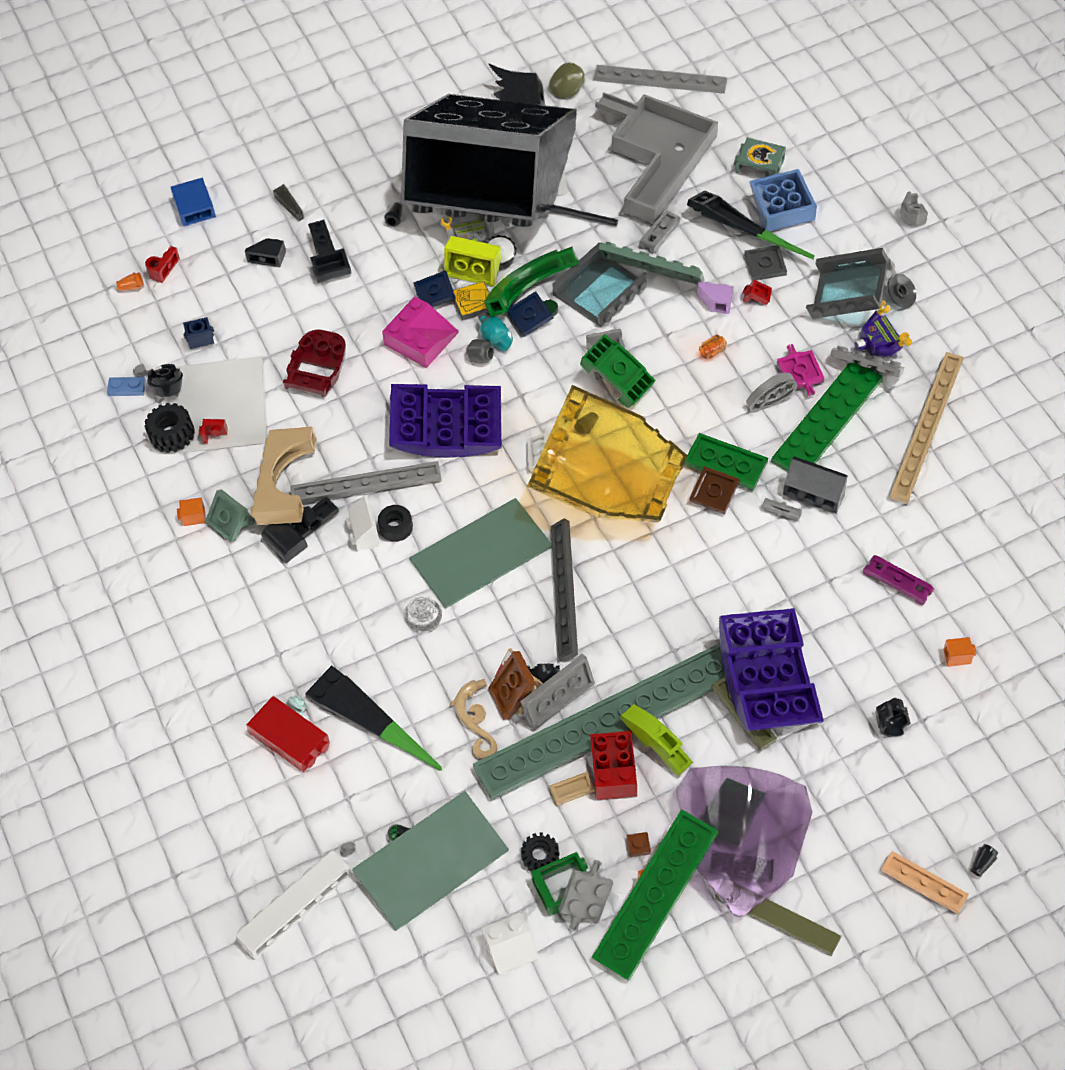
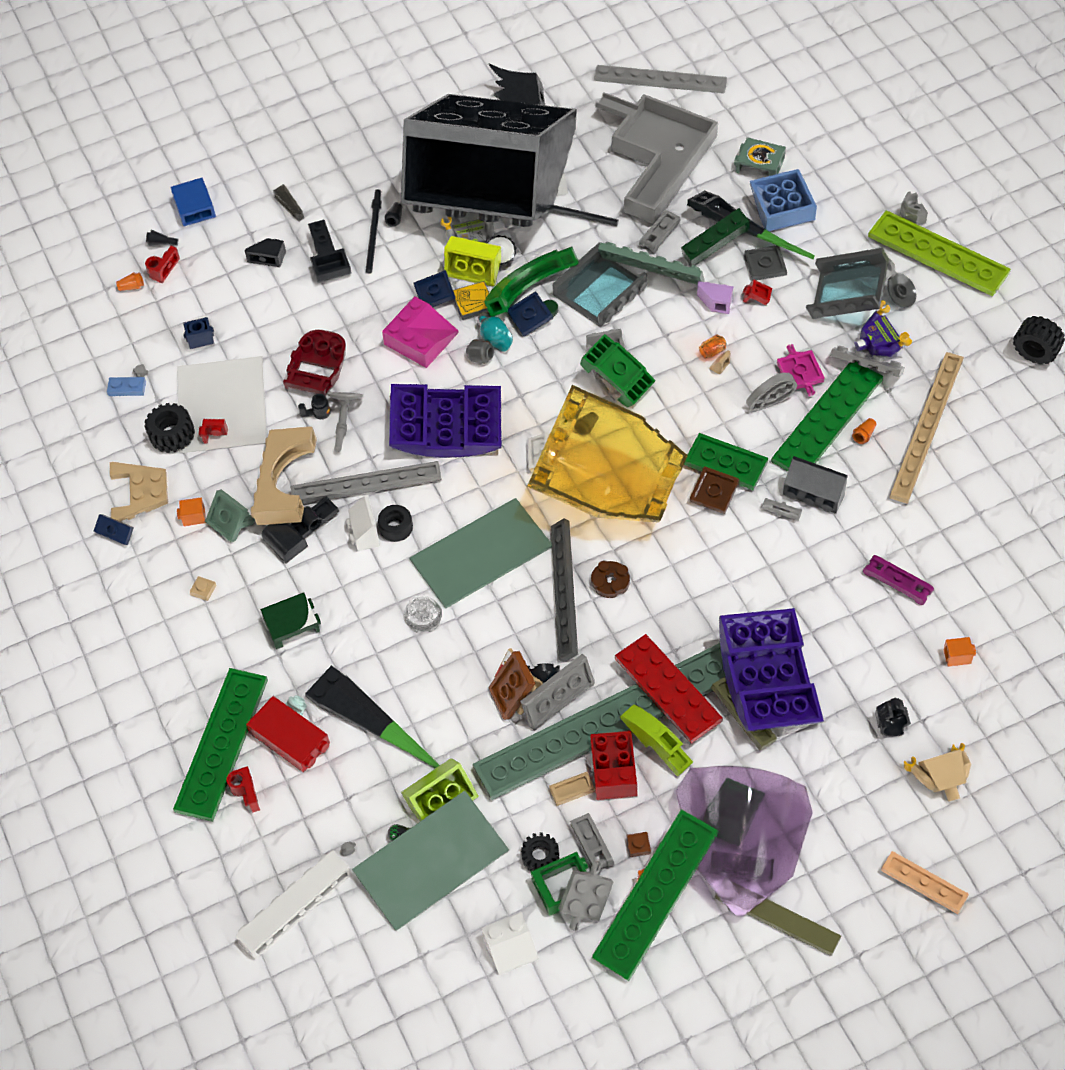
black cone [147,364,183,397] -> none
tan plant [450,679,498,760] -> none
olive piece [549,62,585,98] -> none
black cone [970,844,999,877] -> none
none -> dark blue plate [93,514,134,545]
none -> tan wing [110,462,168,521]
none -> black cone [146,229,179,246]
none -> green plate [173,668,268,822]
none -> tan plate [189,576,217,601]
none -> red plate [227,766,260,813]
none -> dark green panel [260,592,321,650]
none -> black piece [298,393,331,420]
none -> light grey dish [327,392,364,452]
none -> black bar [365,189,382,274]
none -> lime slope [401,758,479,821]
none -> light grey plate [570,813,615,872]
none -> reddish brown plate [591,560,630,598]
none -> red plate [615,634,723,744]
none -> dark green brick [681,208,750,266]
none -> tan slope [709,350,731,374]
none -> orange cone [852,418,877,444]
none -> lime plate [868,210,1011,296]
none -> tan torso [904,743,971,802]
none -> black tyre [1013,316,1065,365]

